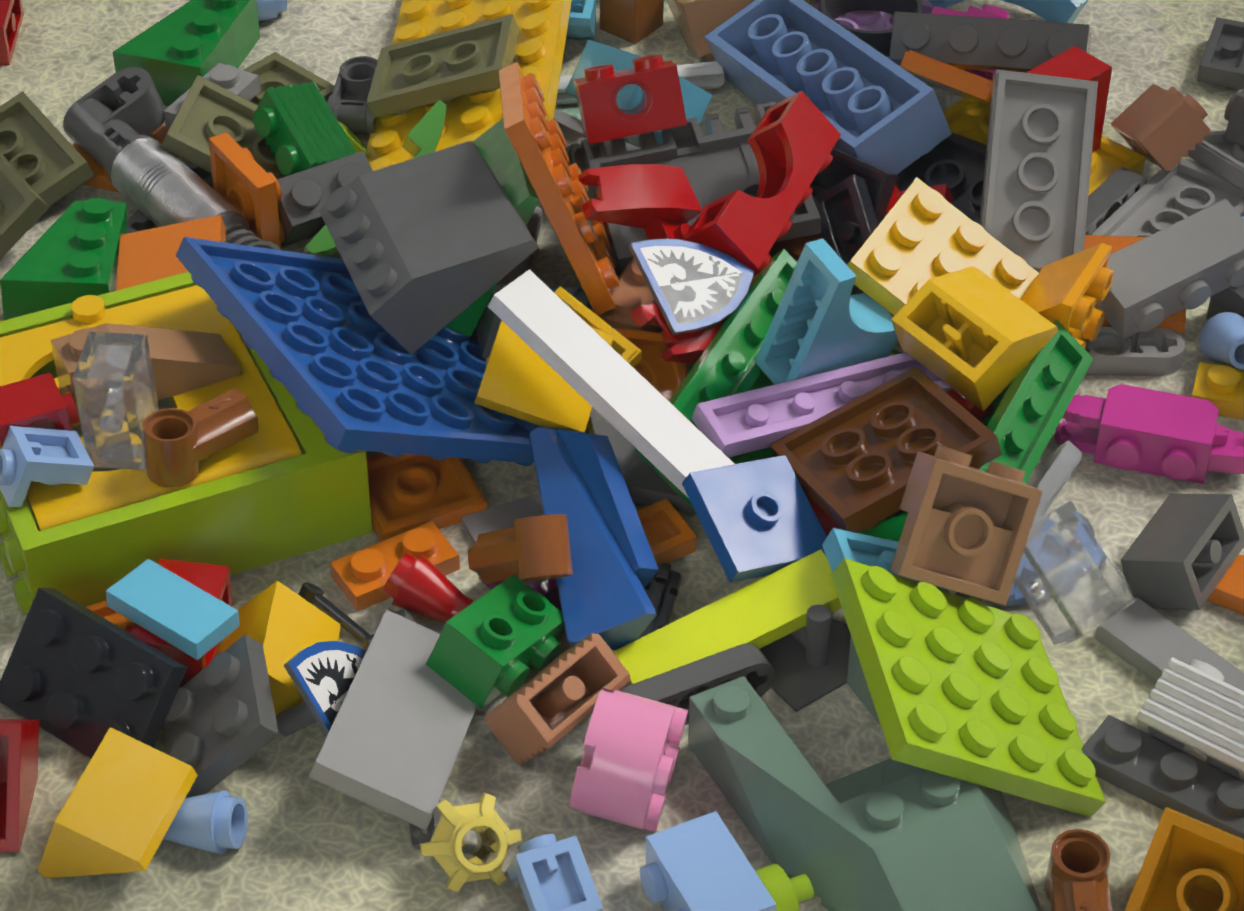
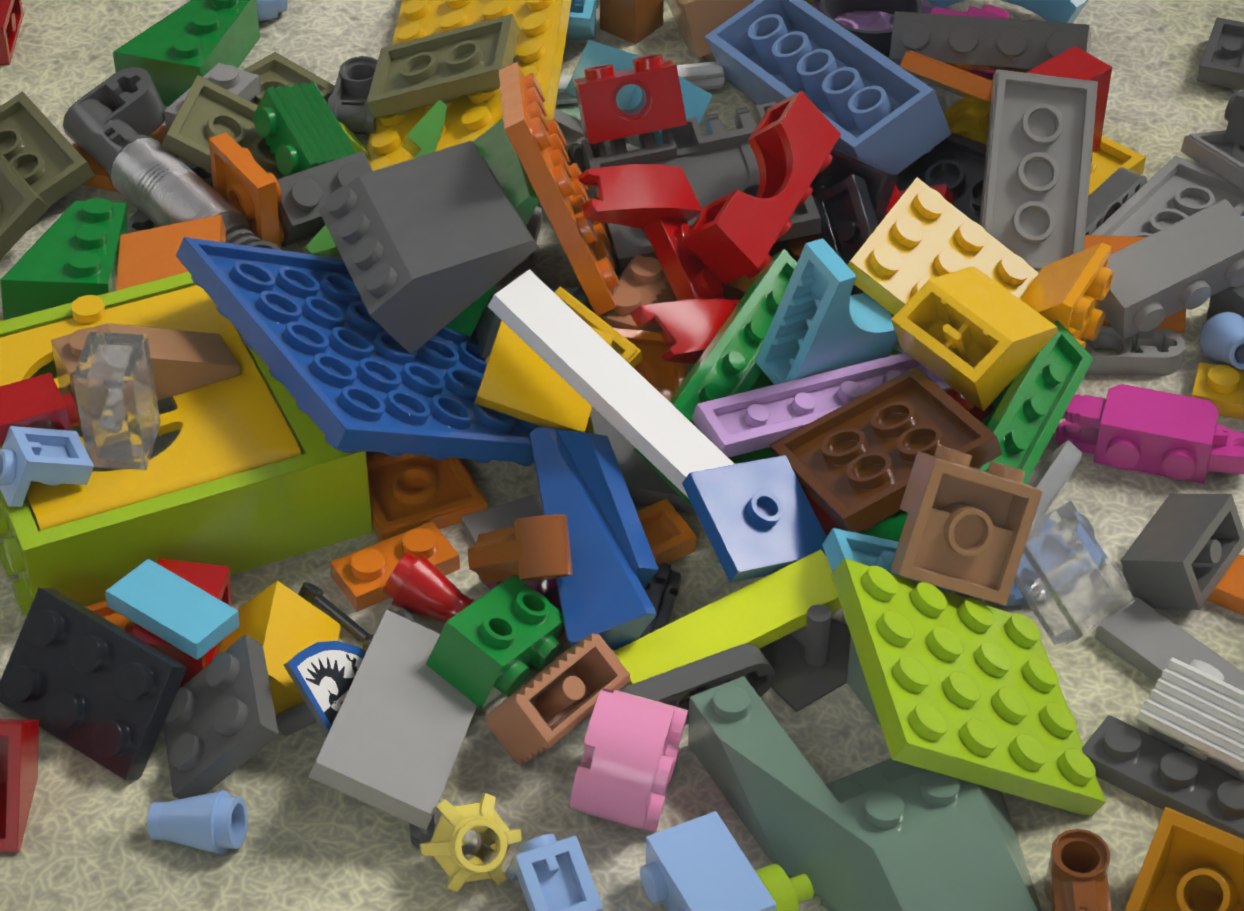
yellow slope [38,727,198,878] -> none
dark orange piece [143,388,258,487] -> none
shield [628,239,754,336] -> none
nougat brick [1110,83,1211,171] -> none

